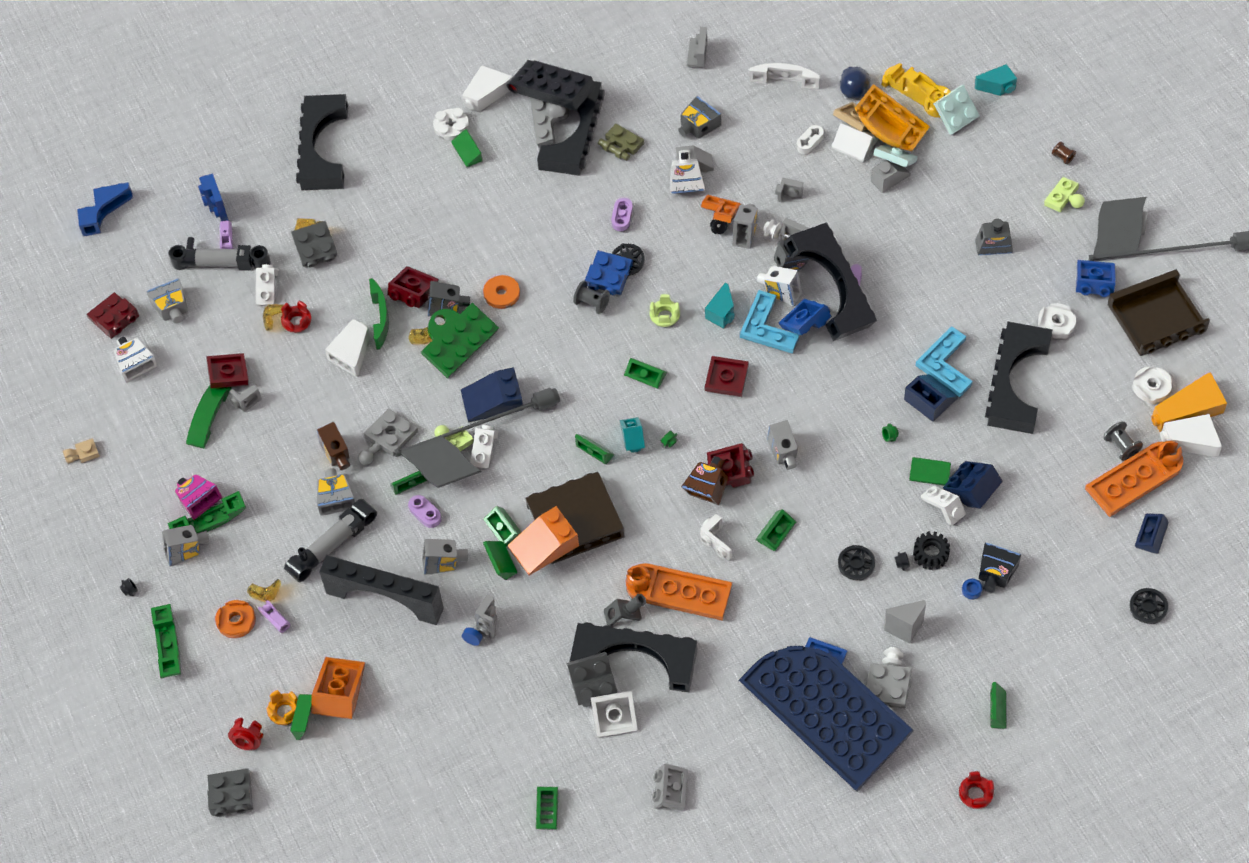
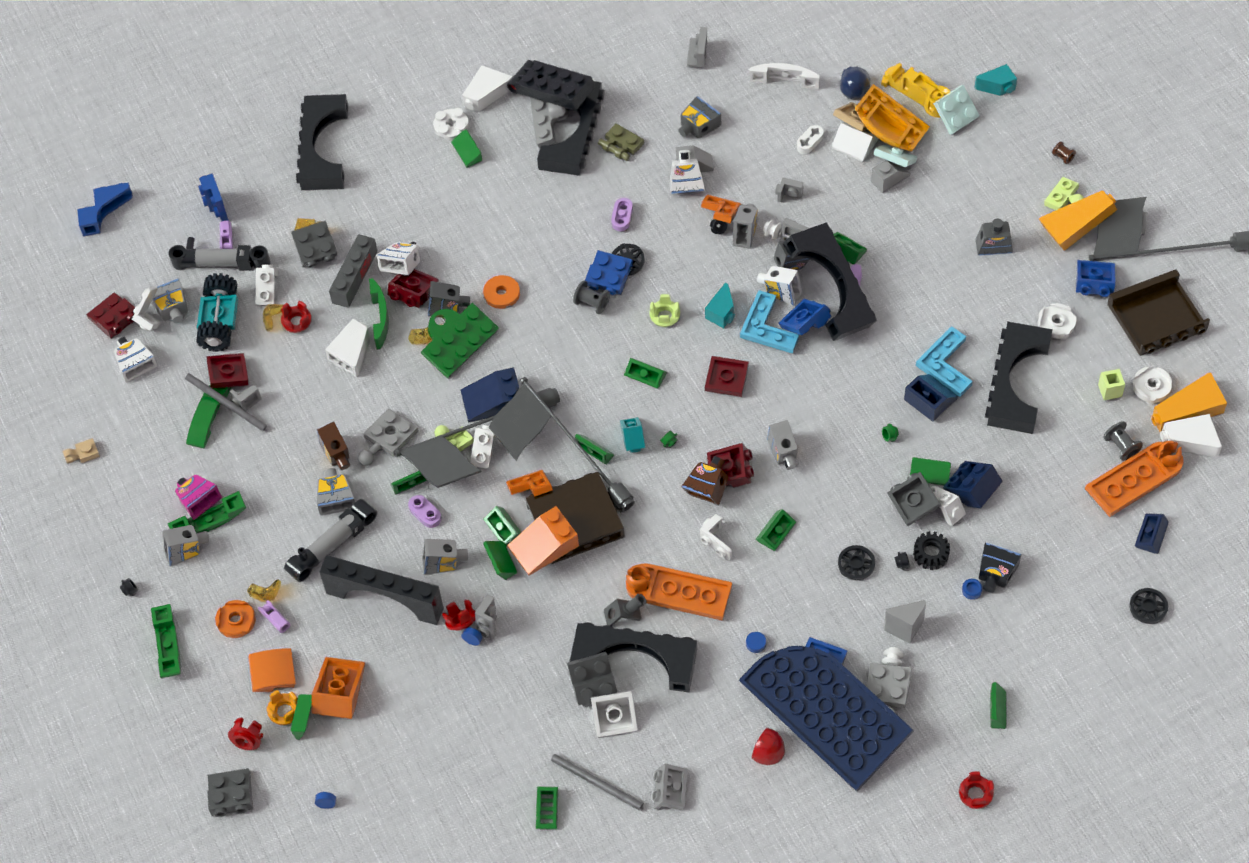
none -> white bracket [132,286,161,331]
none -> flat silver piece [185,373,267,431]
none -> plate [196,273,238,352]
none -> orange slope [248,648,296,692]
none -> blue tile [315,792,336,809]
none -> dark grey brick [329,234,378,308]
none -> white torso [376,242,420,275]
none -> red piece [442,599,476,631]
none -> dark grey flag [489,377,635,512]
none -> orange tile [506,470,553,496]
none -> flat silver piece [551,754,643,811]
none -> blue tile [746,632,766,653]
none -> red helmet [752,728,785,765]
none -> green slope [833,232,867,265]
none -> dark grey plate [887,472,941,526]
none -> light orange slope [1039,190,1117,251]
none -> yellowish green brick [1098,369,1125,400]

